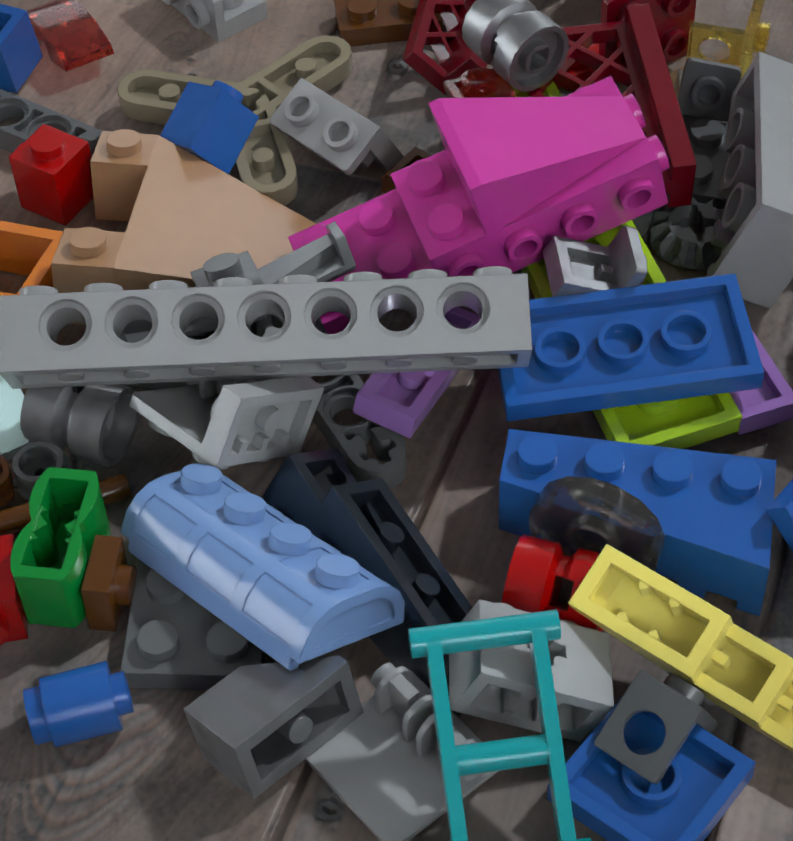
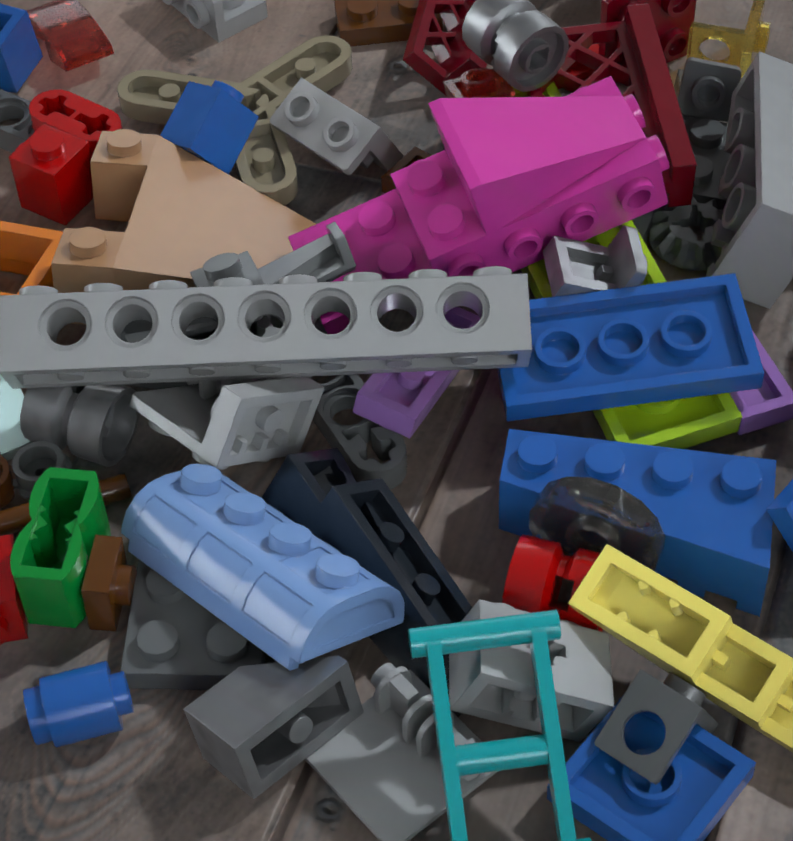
none -> red beam [29,89,123,156]

